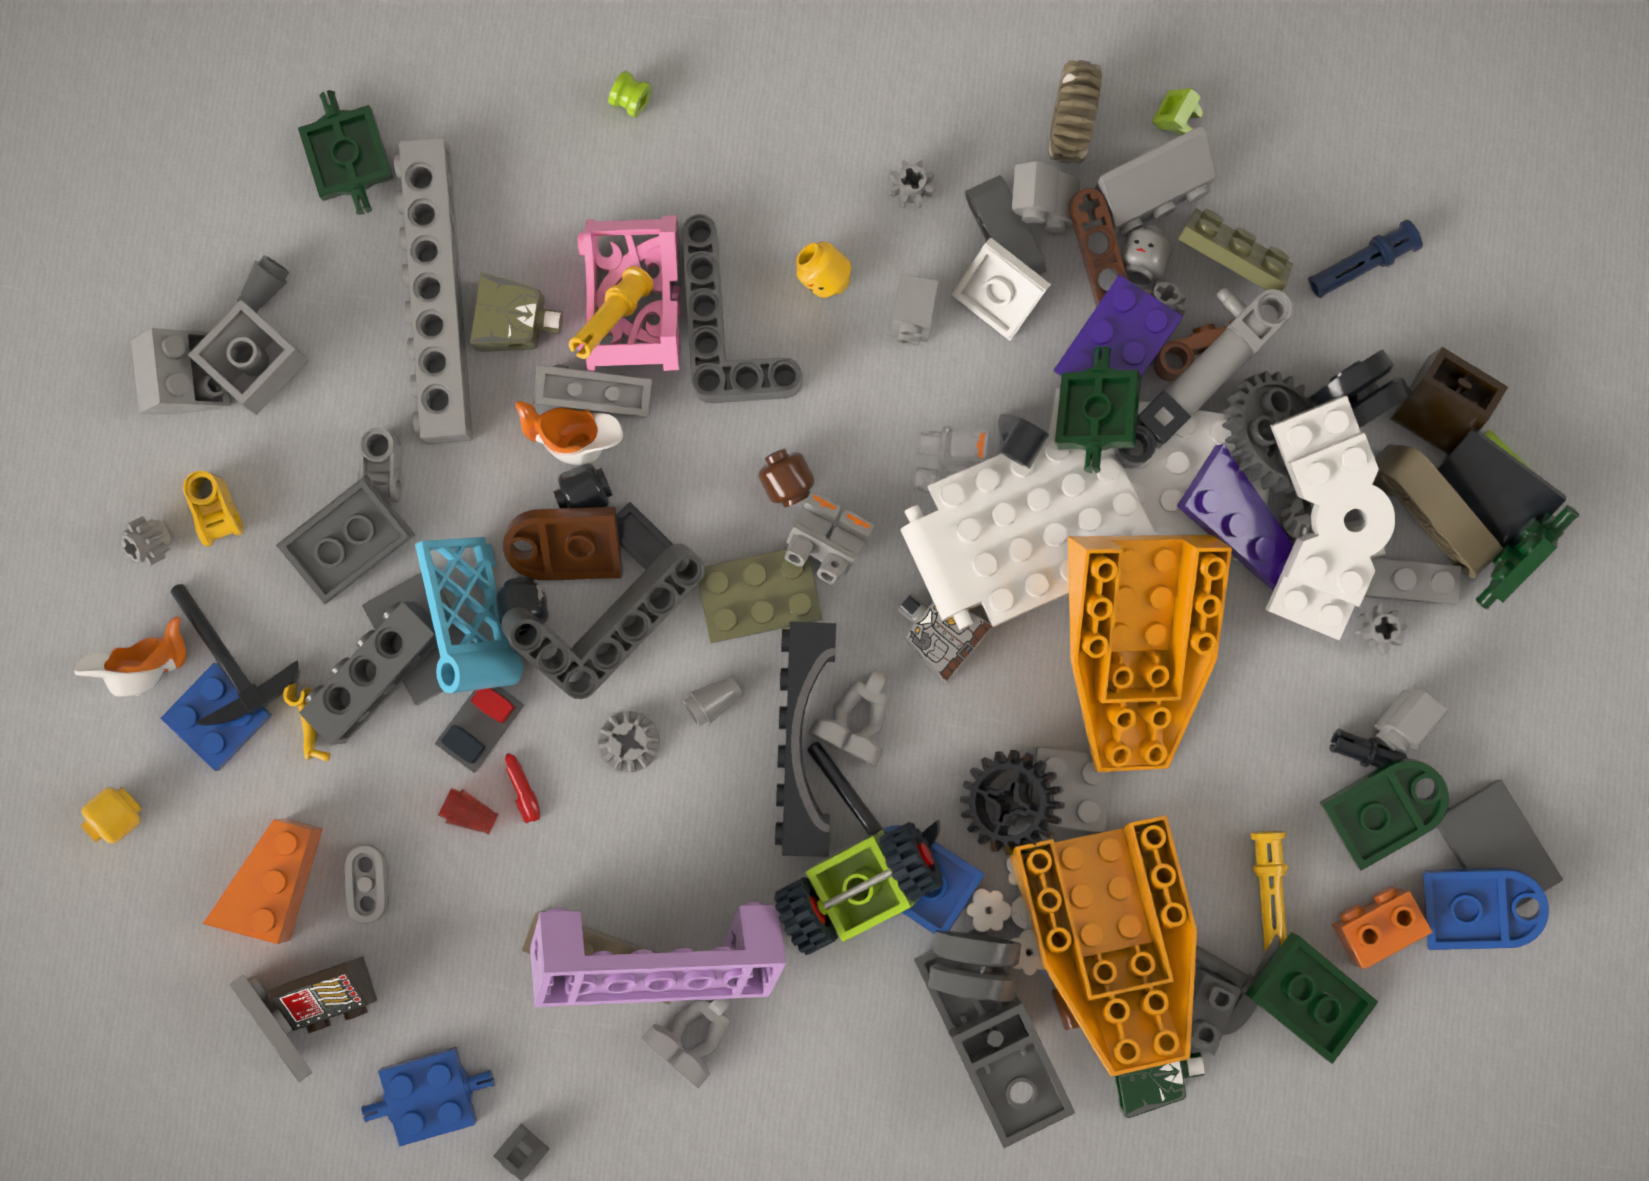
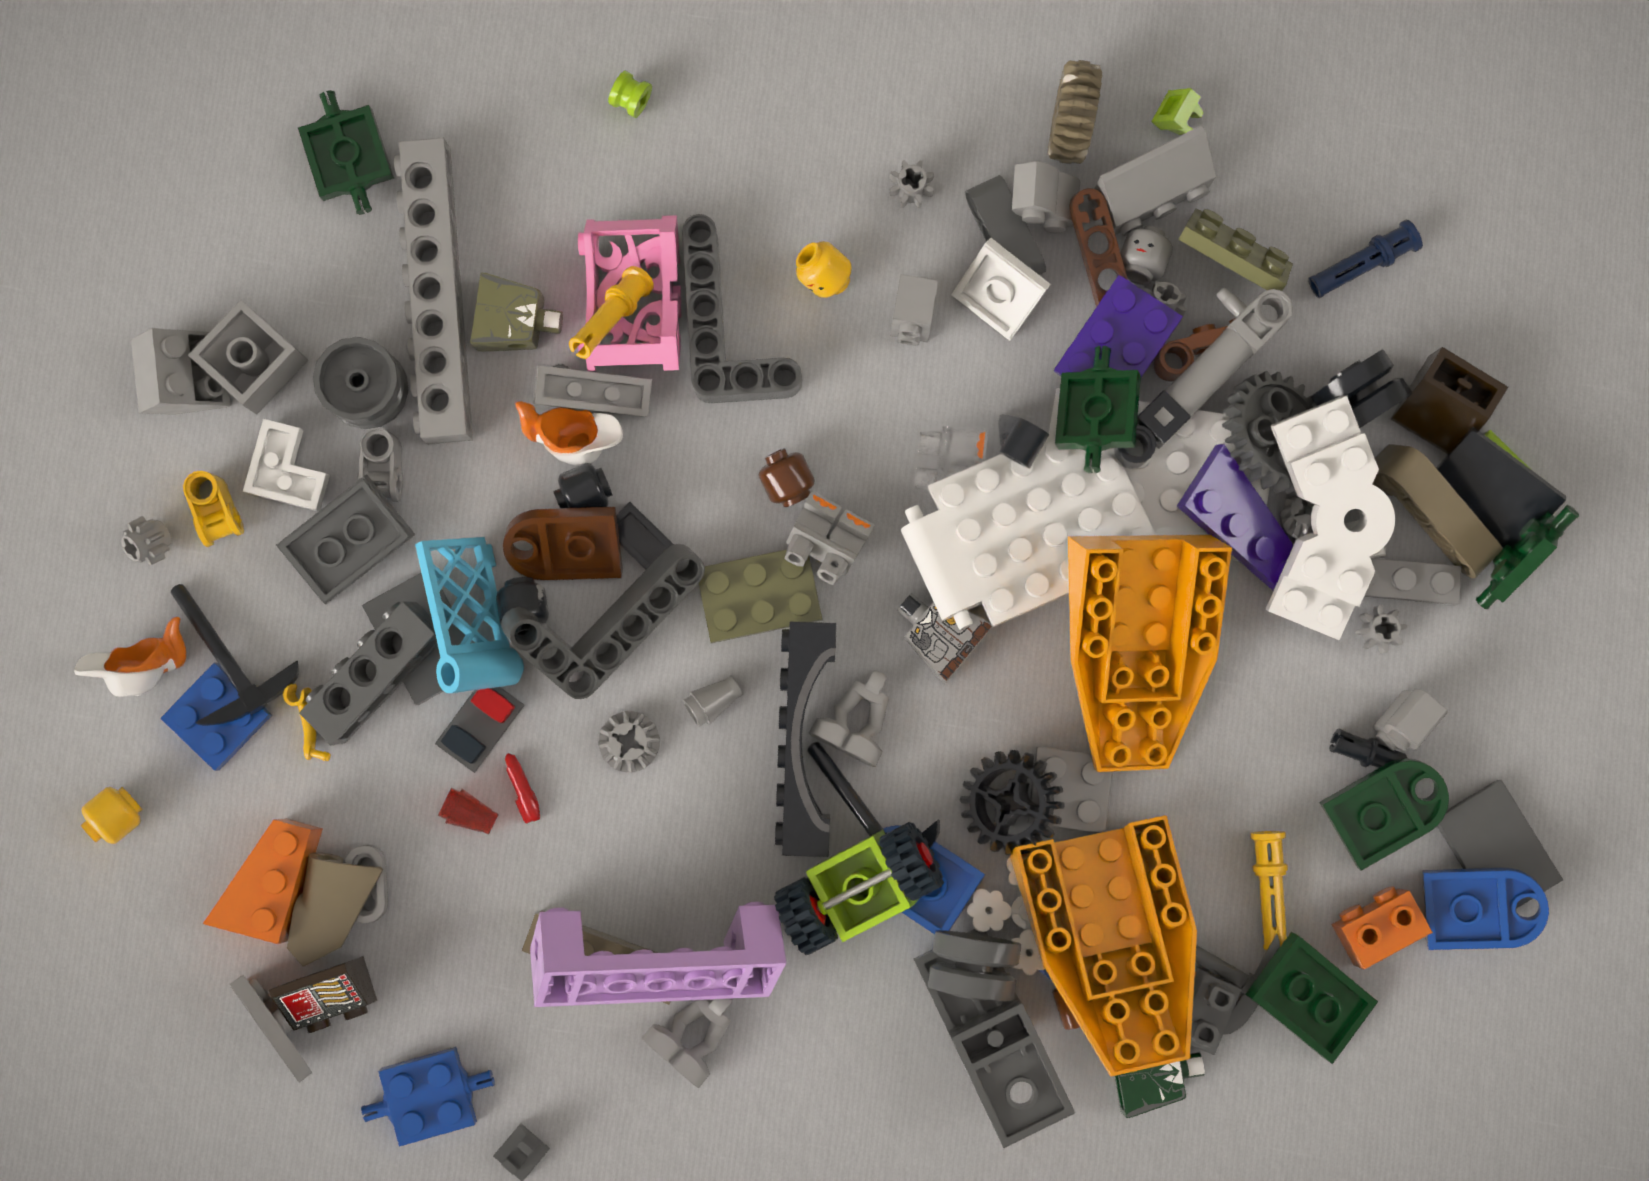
dark grey cone [237,255,289,313] -> none
none -> white plate [243,419,330,512]
none -> dark tan panel [287,853,383,967]
none -> dark grey wheel [313,337,409,429]

